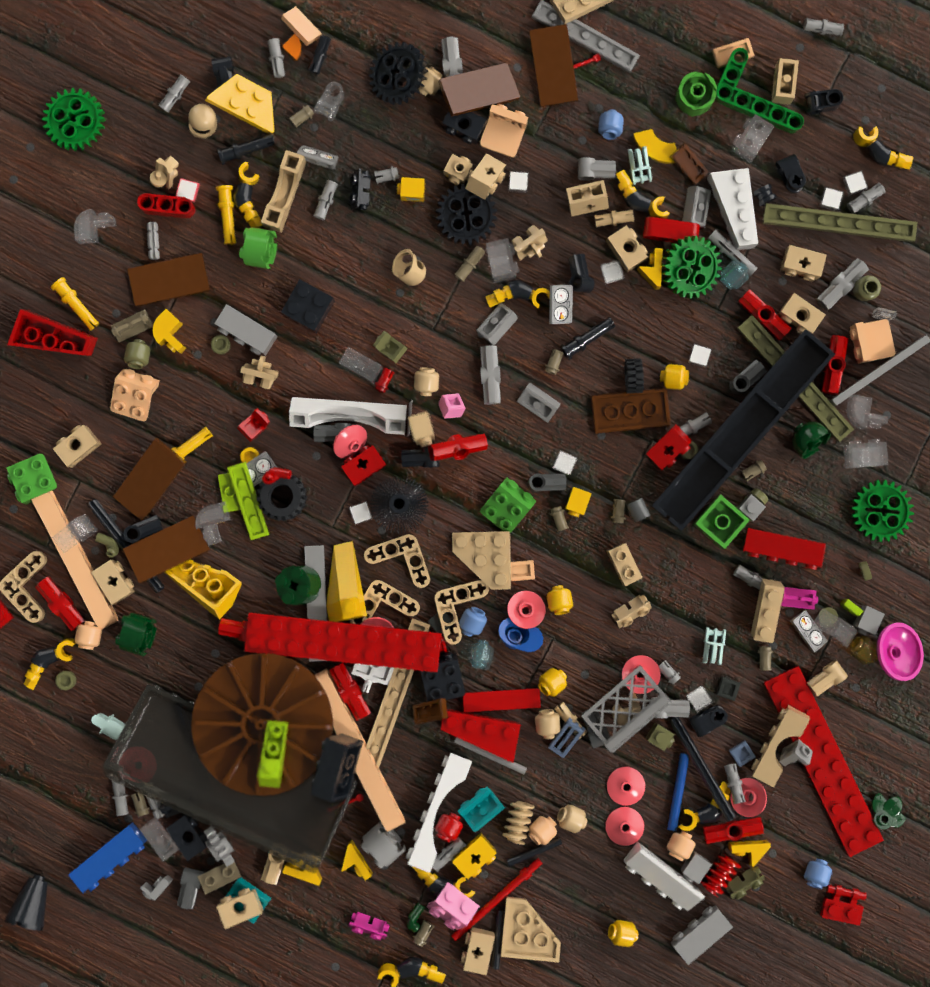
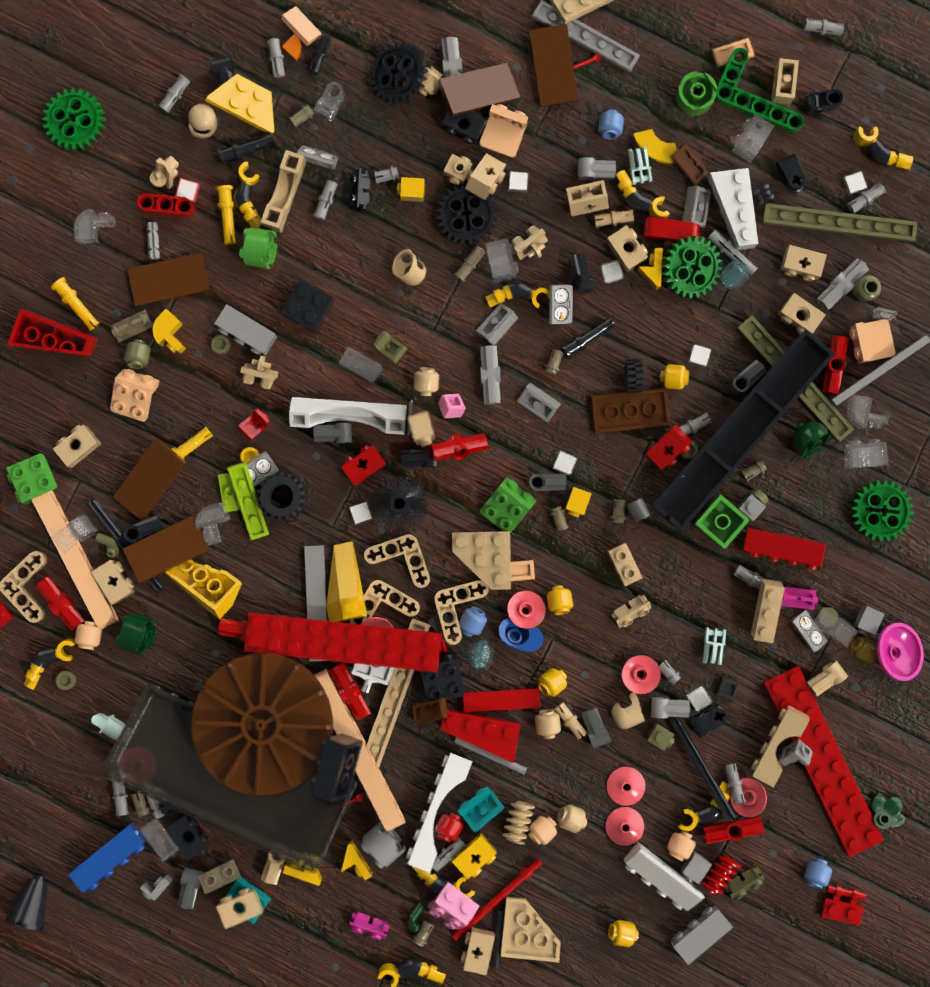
light grey gear [204,826,235,867] -> none
lime slope [258,721,288,788] -> none
red arm [262,467,292,484] -> none
dark green brick [275,566,321,605] -> none
coral dish [333,425,367,459] -> none
red pin [374,368,394,393] -> none
black bar [507,837,562,867] -> none
sand blue tile [548,718,585,758] -> none
light grey fence [582,666,672,753] -> none
blue piece [667,753,689,831] -> none
sand blue tile [728,740,756,767] -> none
yellow slope [728,840,771,867] -> none
red piece [738,289,792,341] -> none
dark tan pin [758,646,773,671] -> none
white tile [819,187,844,211] -> none
lime tile [840,598,863,616] -> none
olive tile [859,561,872,581] -> none

